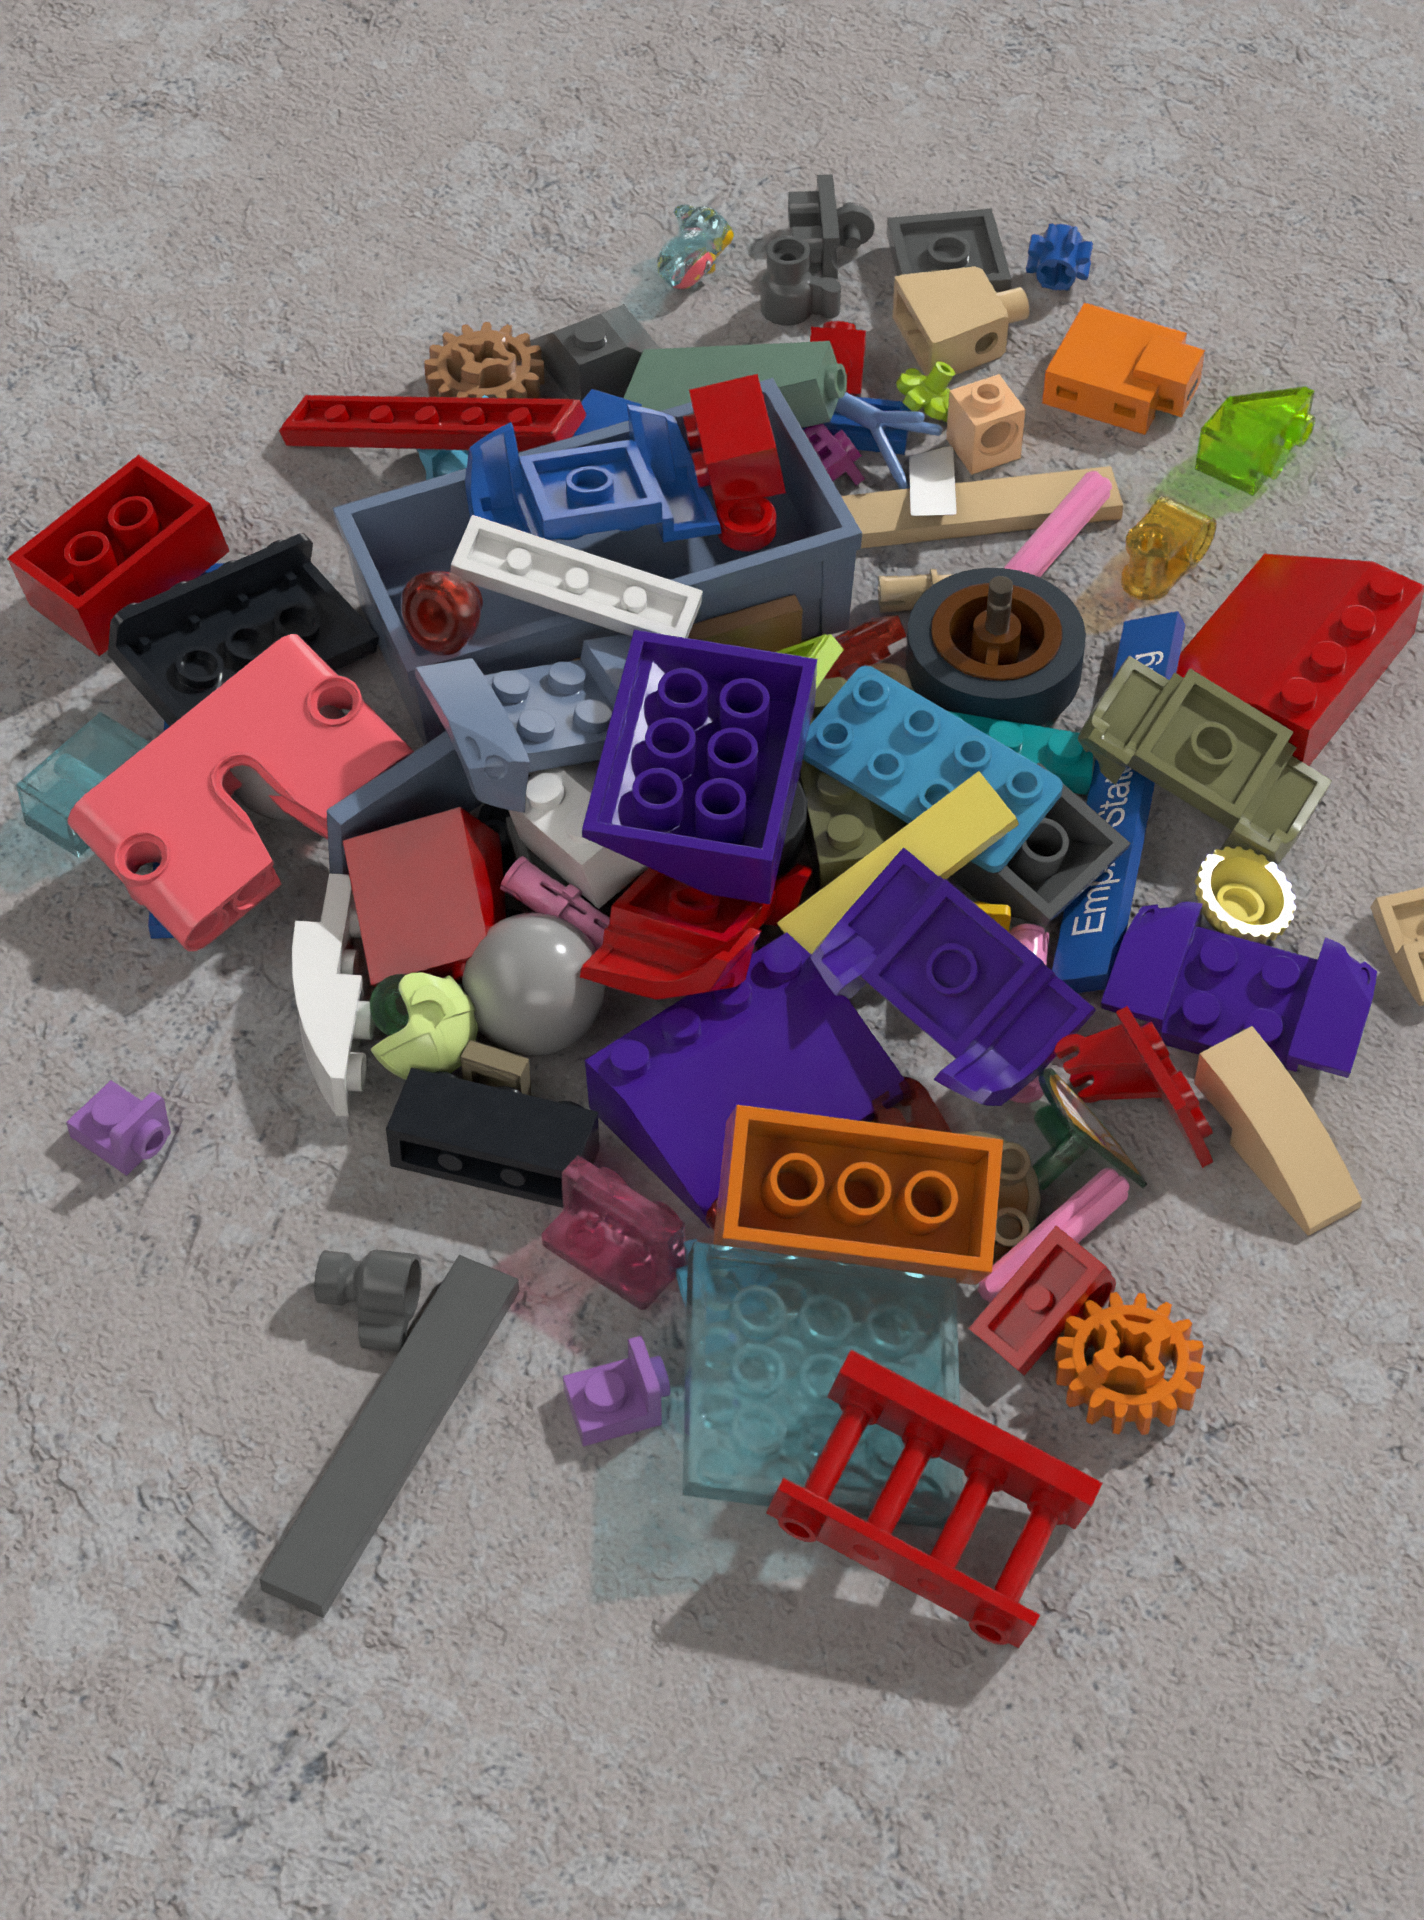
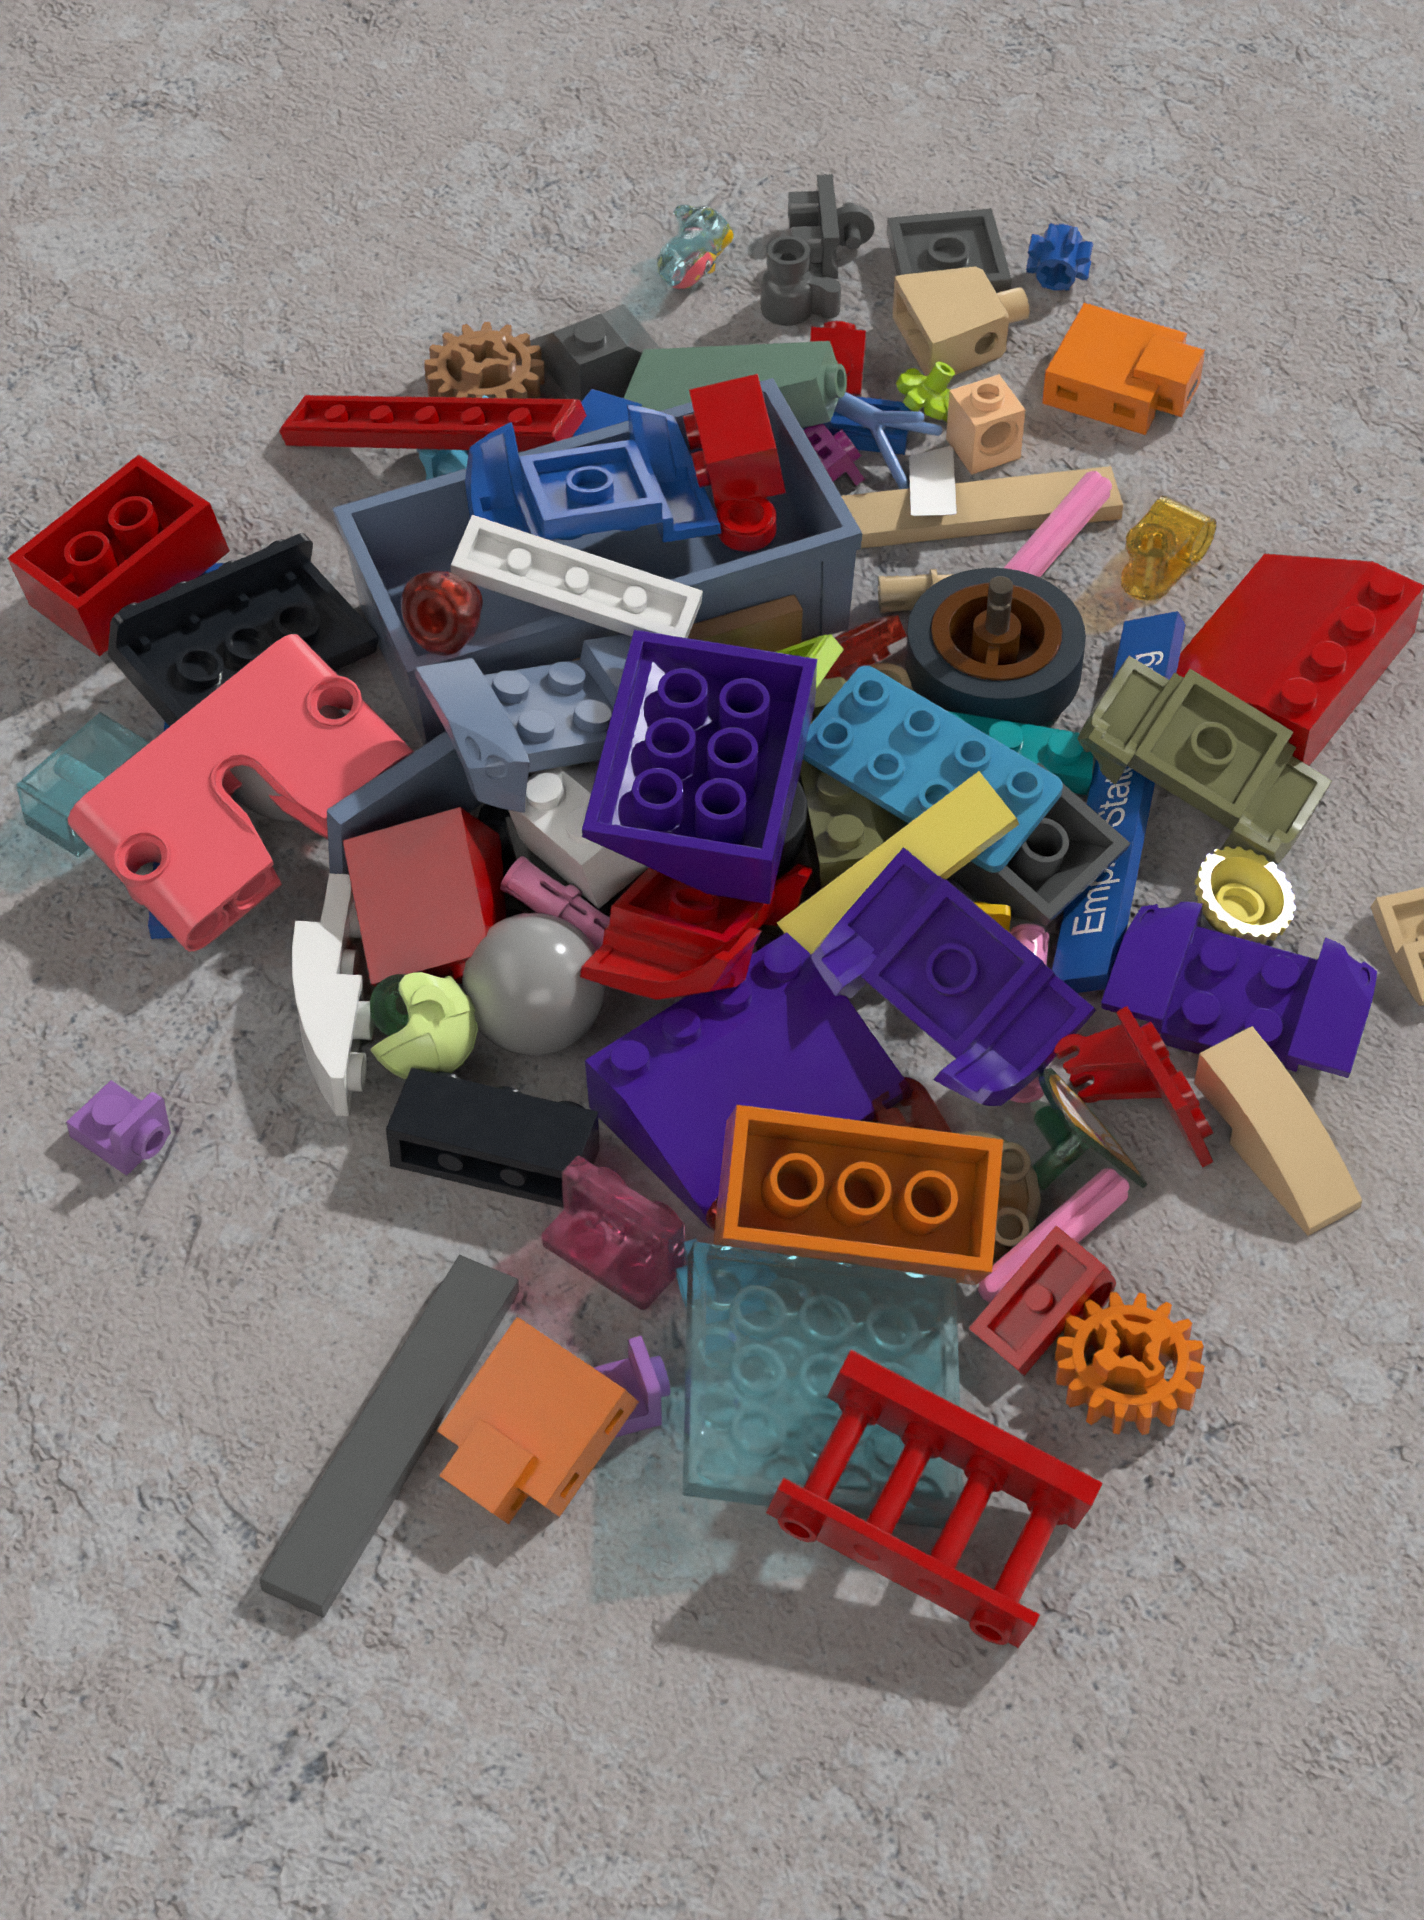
dark grey piece [314,1250,422,1352] -> none
dark tan tile [461,1040,532,1096] -> none
clear neon green slope [1195,386,1316,496] -> none
none -> orange piece [437,1317,639,1525]

